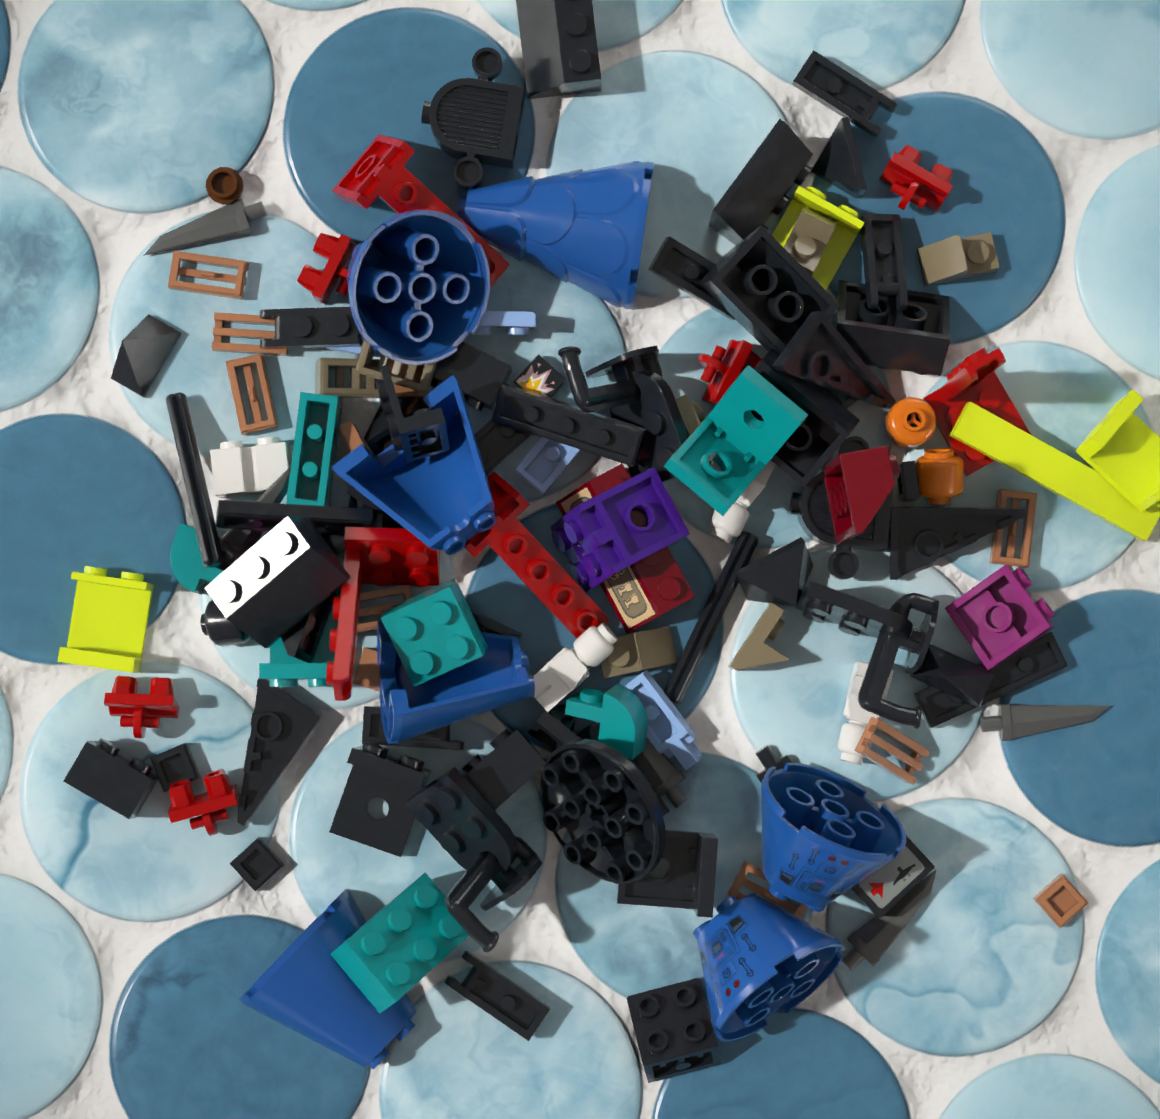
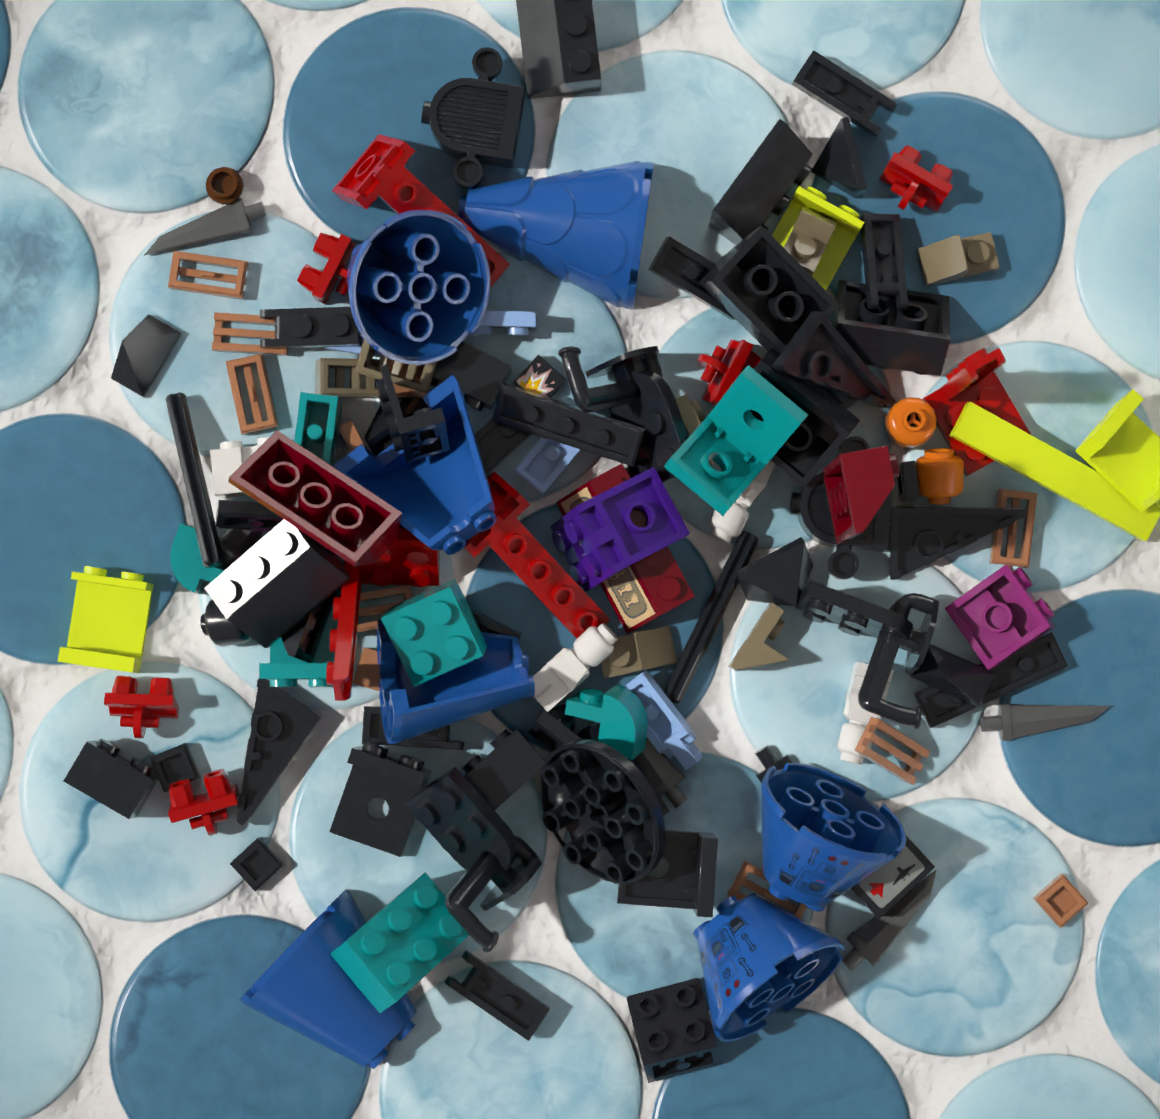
none -> dark red slope [228,430,402,567]

